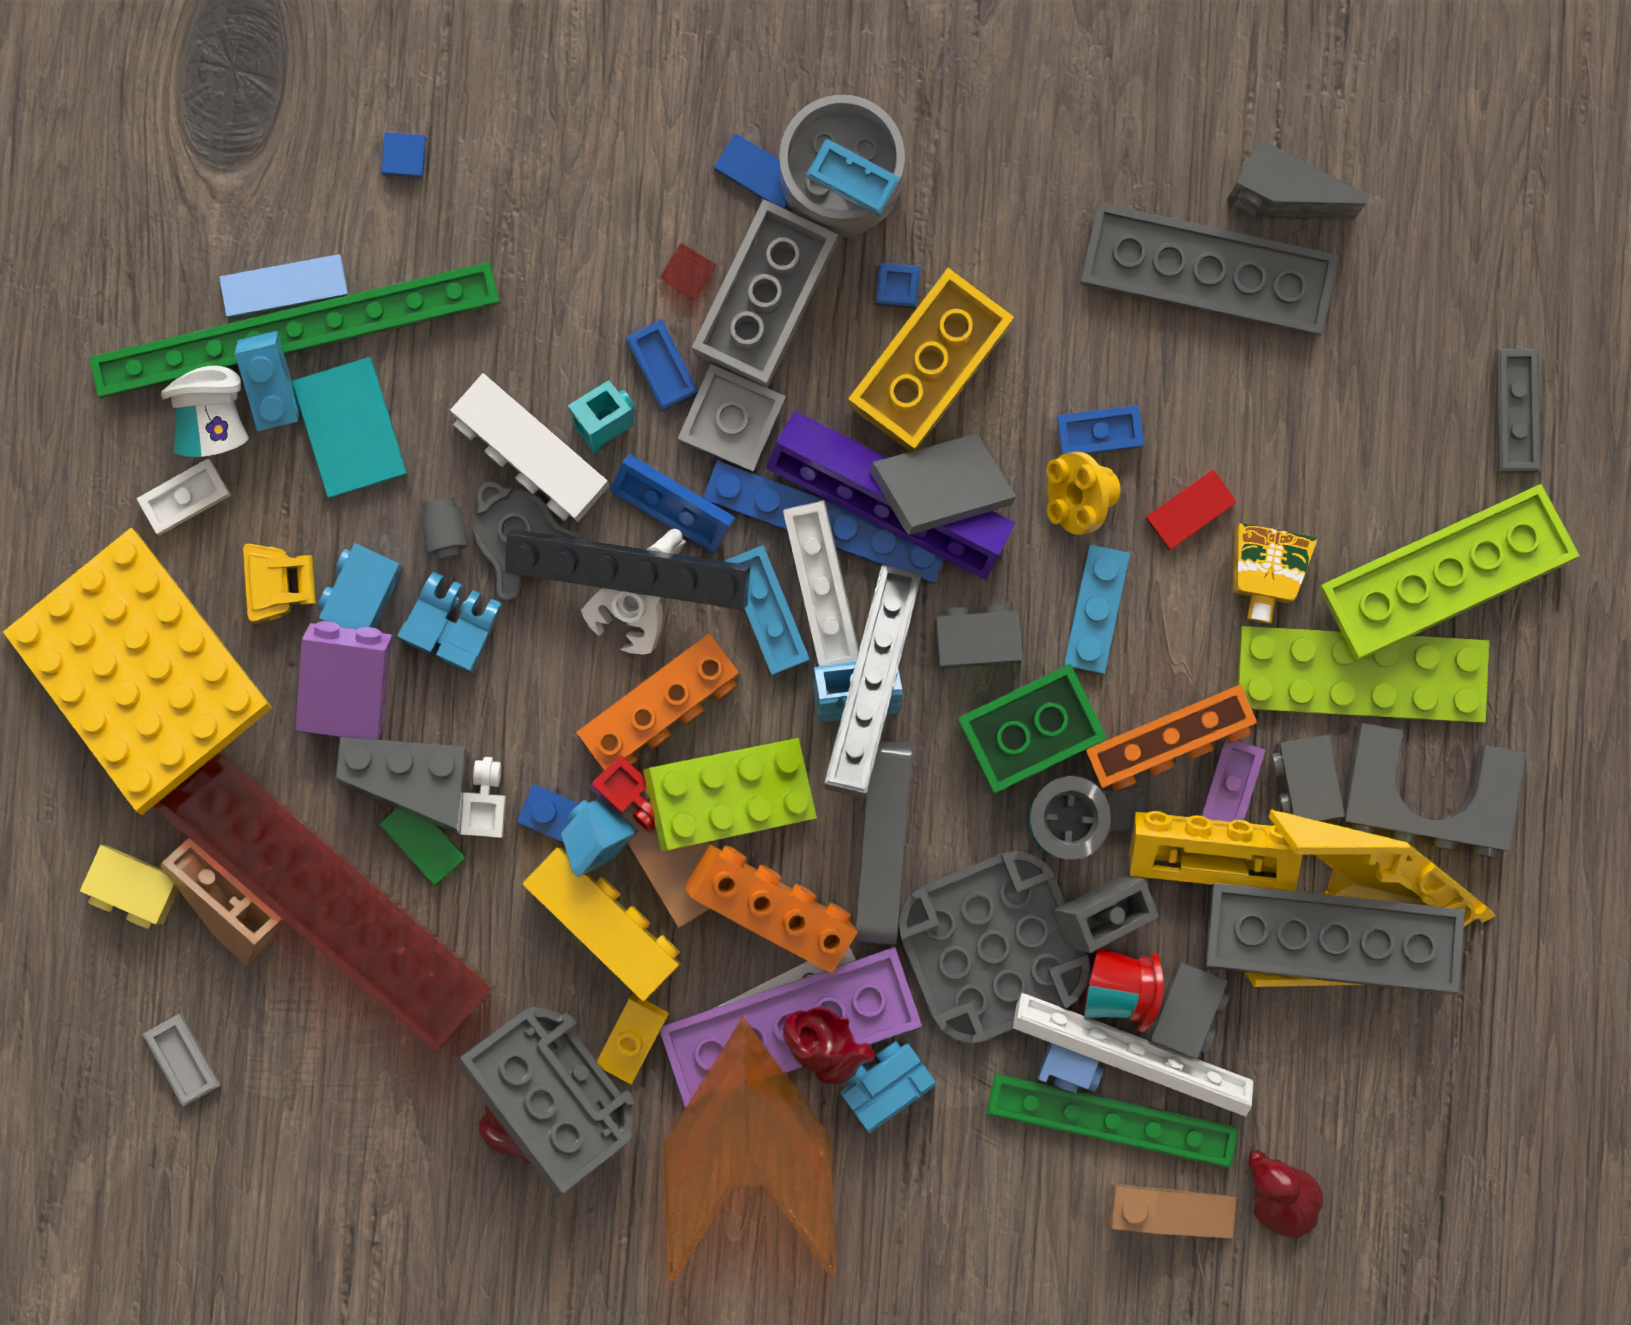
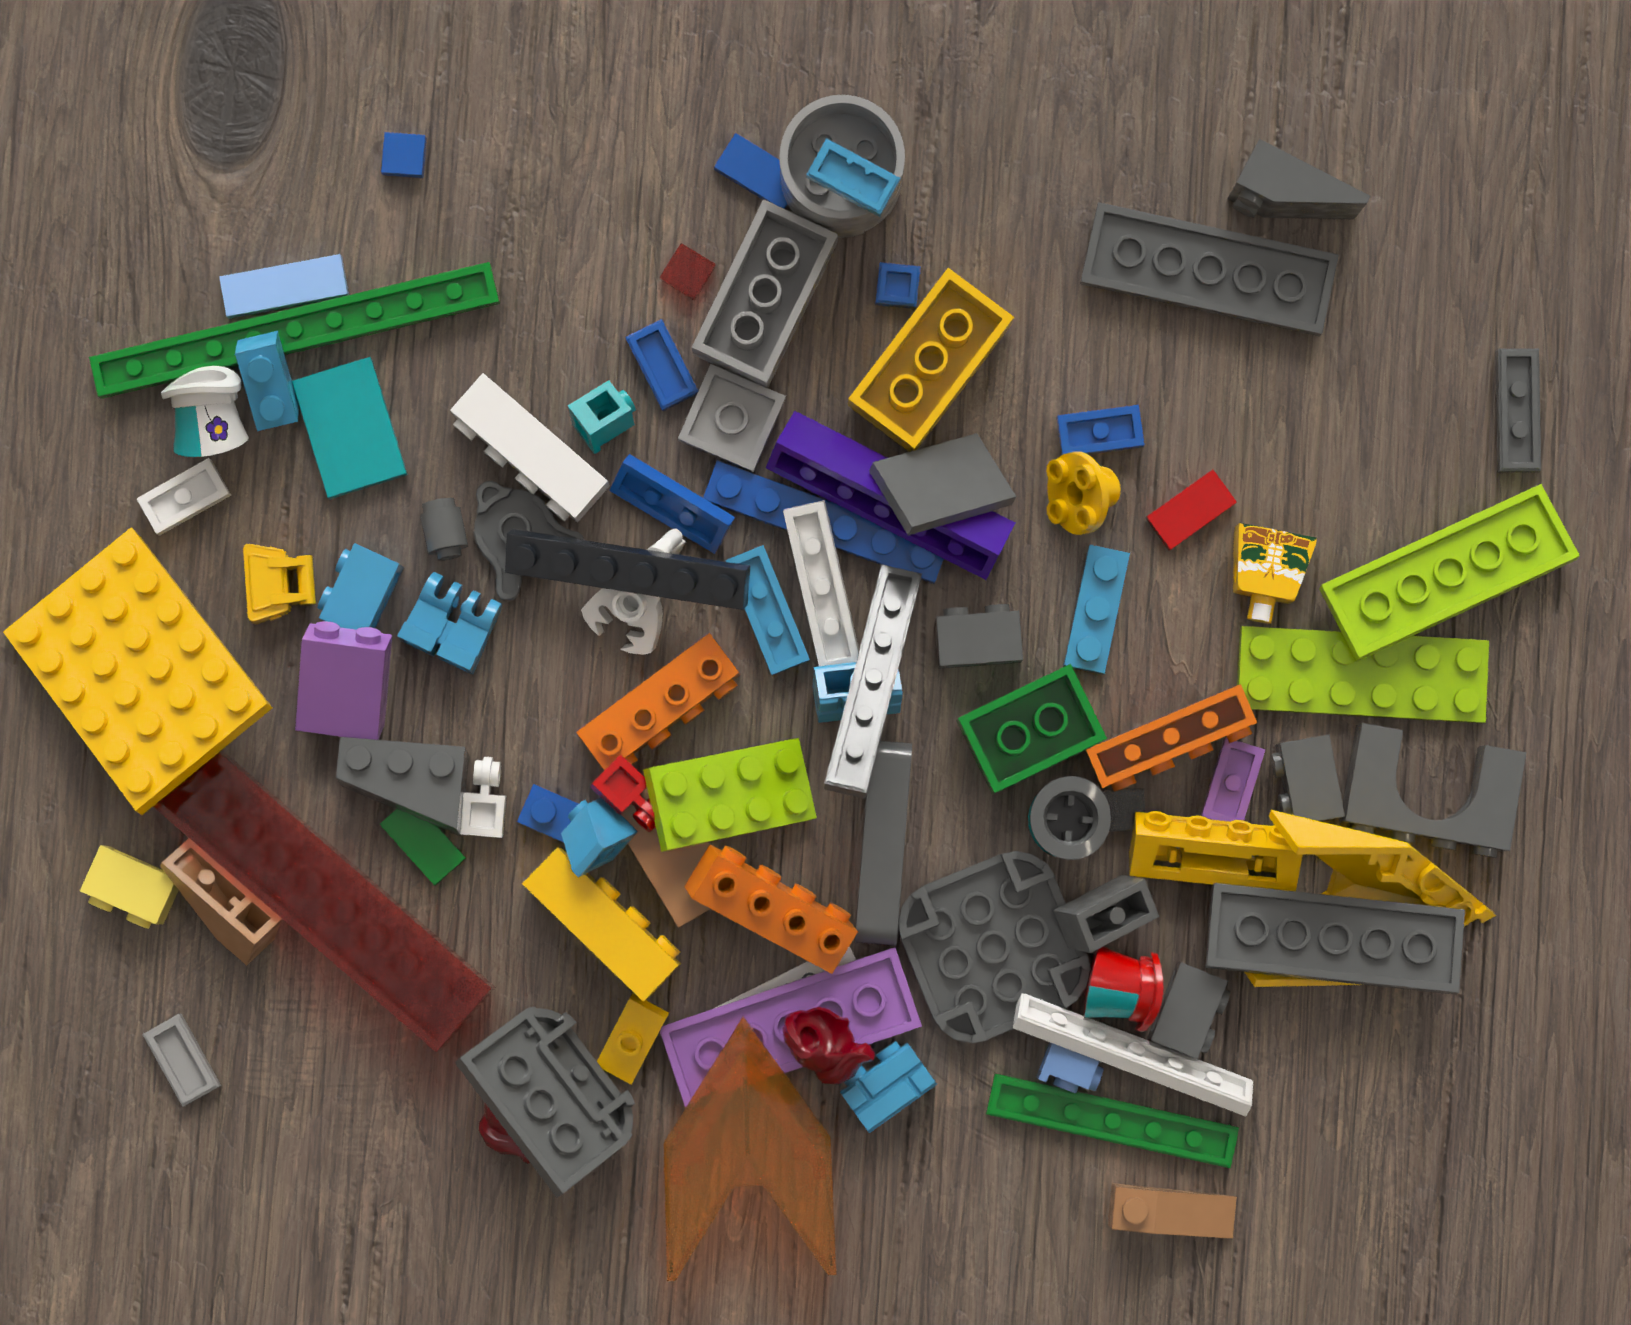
dark red hair [1248,1150,1323,1238] -> none

